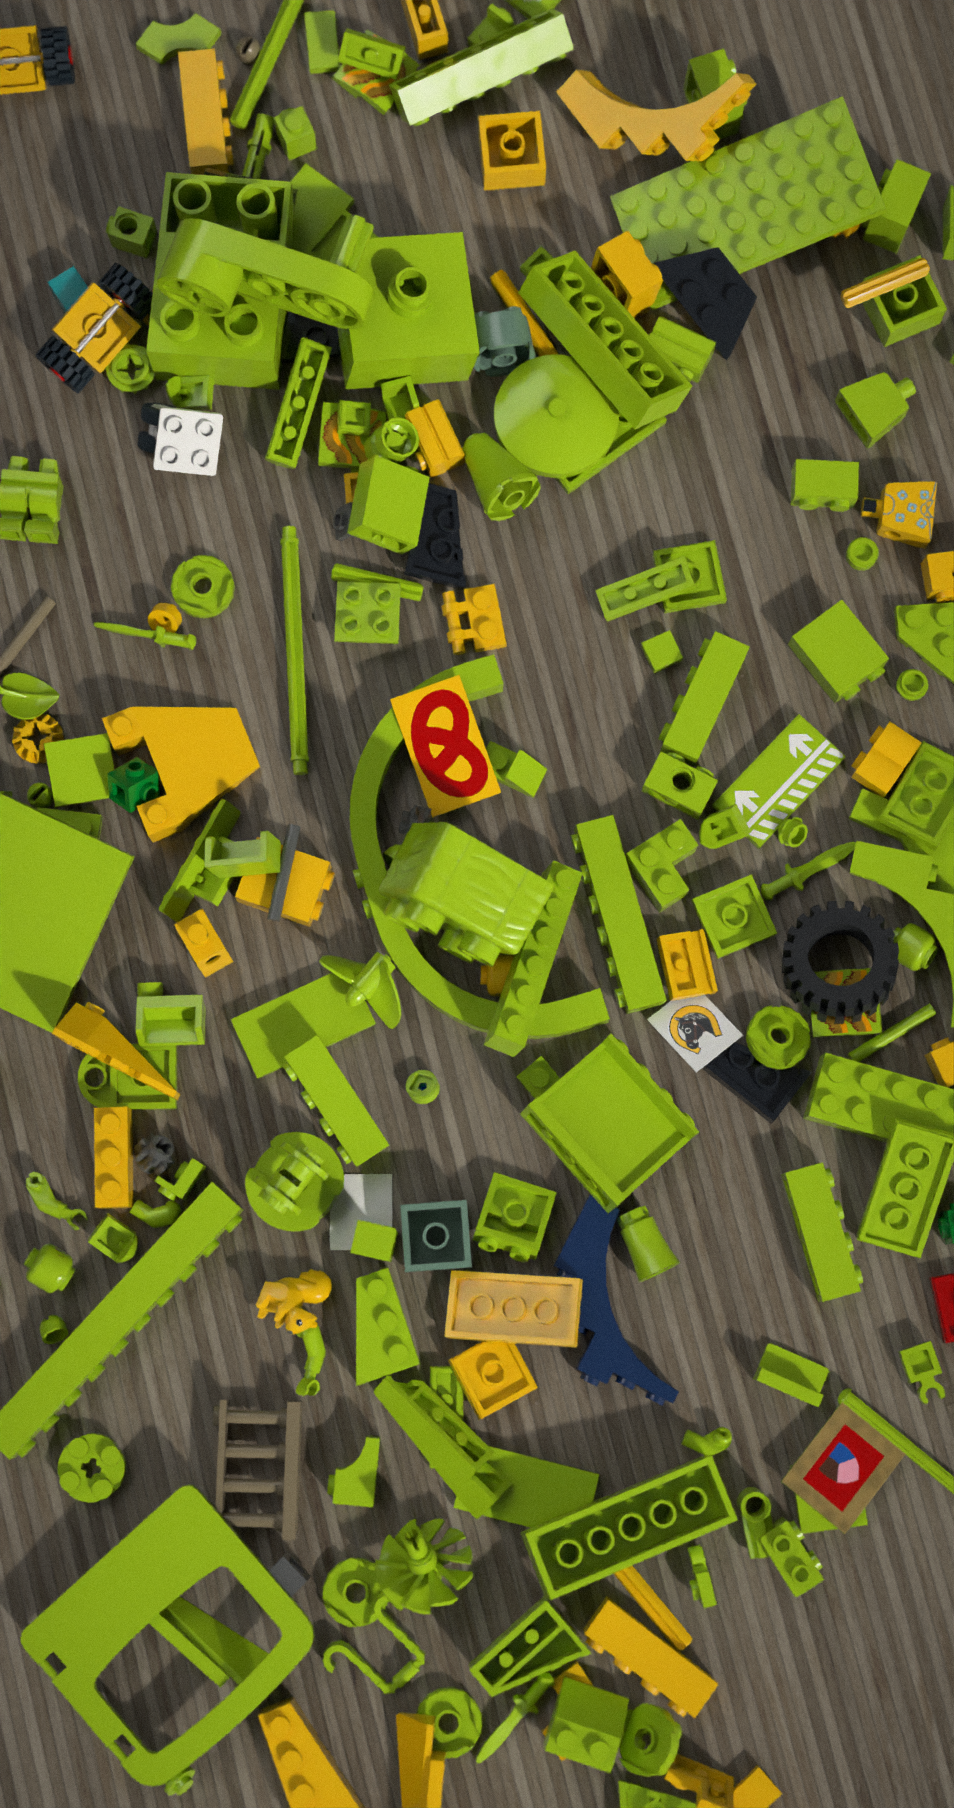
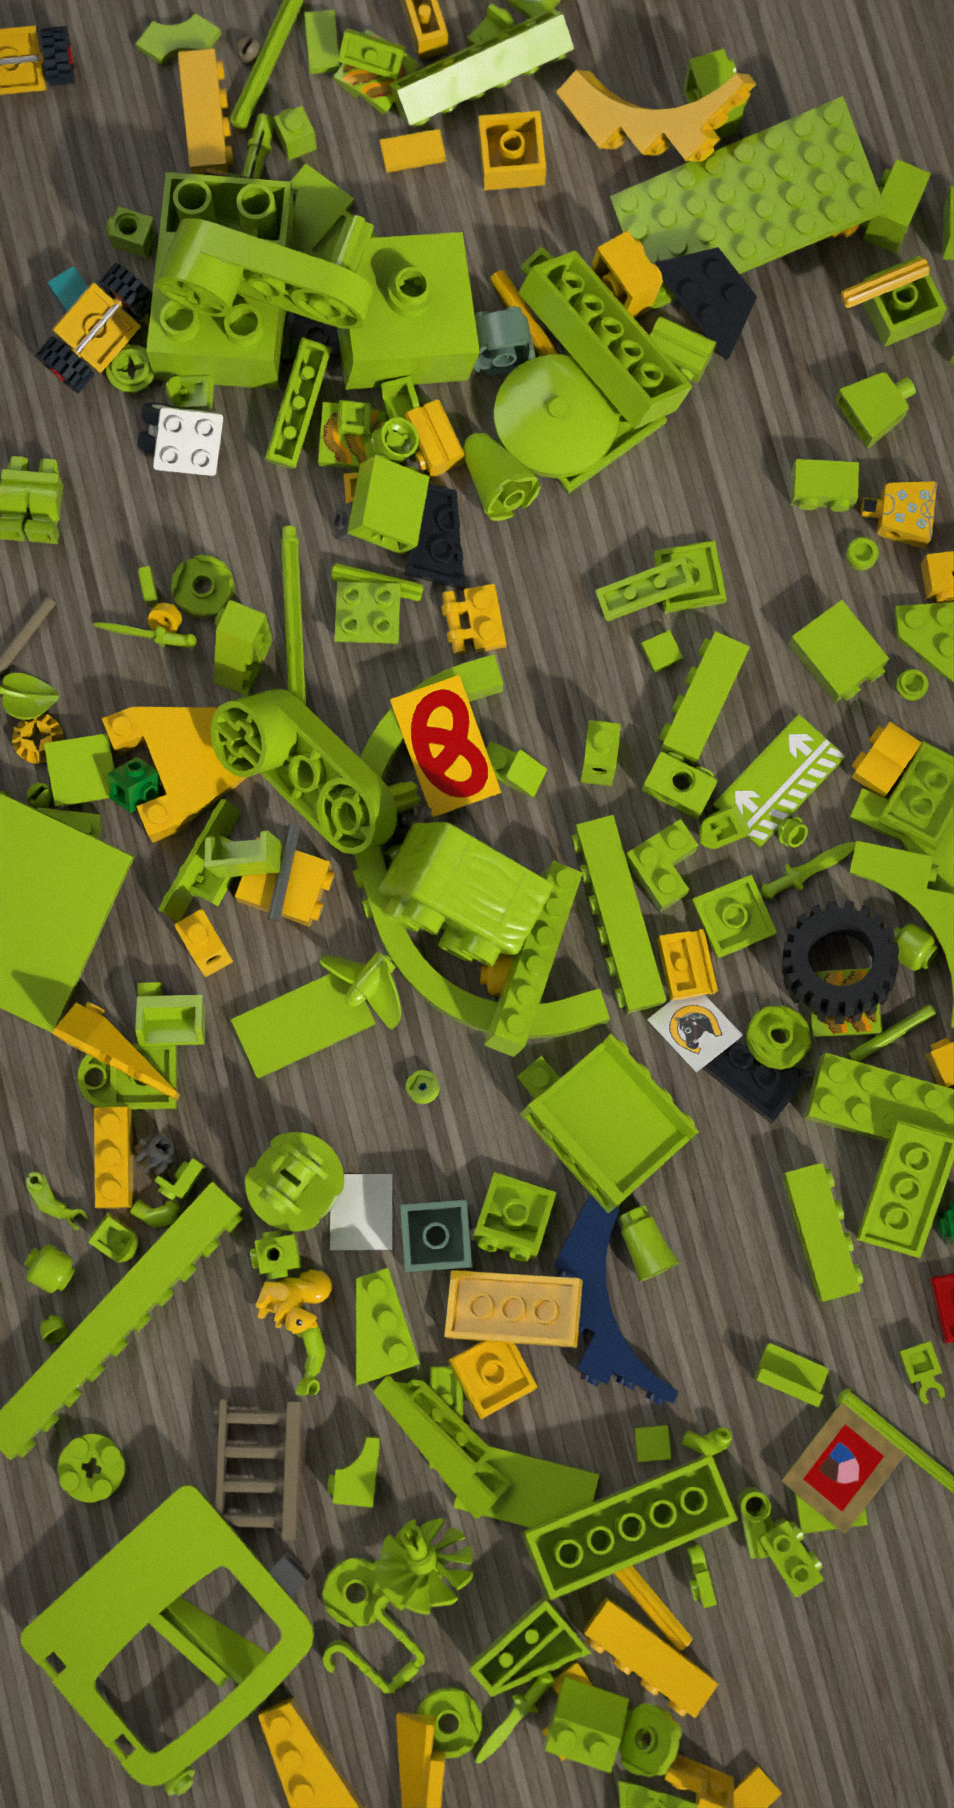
lime brick [282,1035,389,1167] -> none
lime panel [350,1220,398,1262] -> none
none -> lime tile [138,566,159,607]
none -> lime beam [210,689,421,854]
none -> lime wedge [213,600,273,696]
none -> lime brick [250,1230,301,1280]
none -> yellow tile [380,129,446,173]
none -> lime torso [580,720,621,786]
none -> lime tile [634,1425,671,1462]

